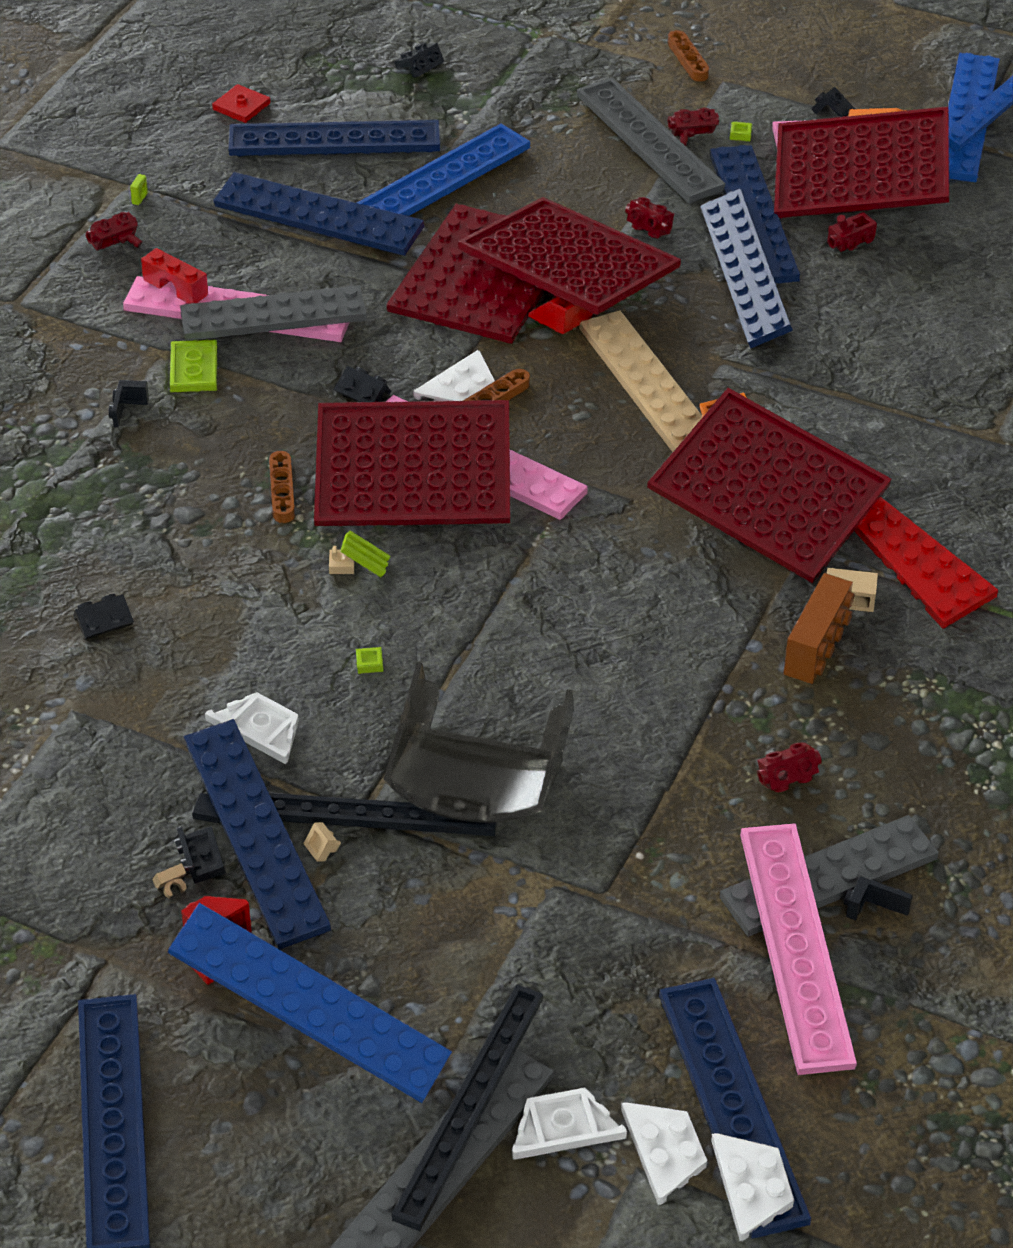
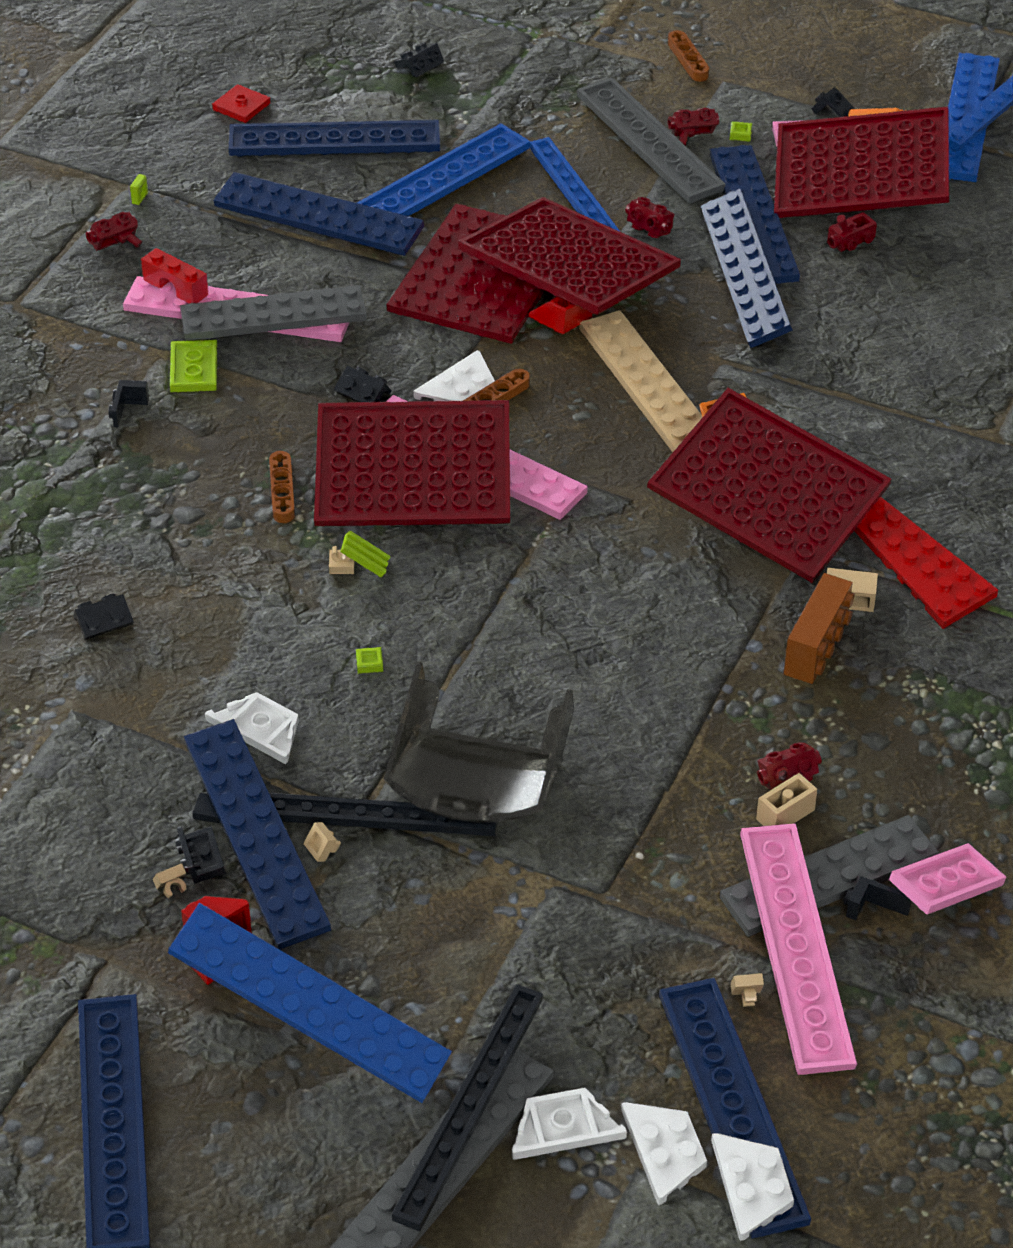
none -> blue plate [530,137,620,231]
none -> tan tile [730,973,764,1007]
none -> tan brick [756,773,817,826]
none -> bright pink plate [889,843,1006,915]

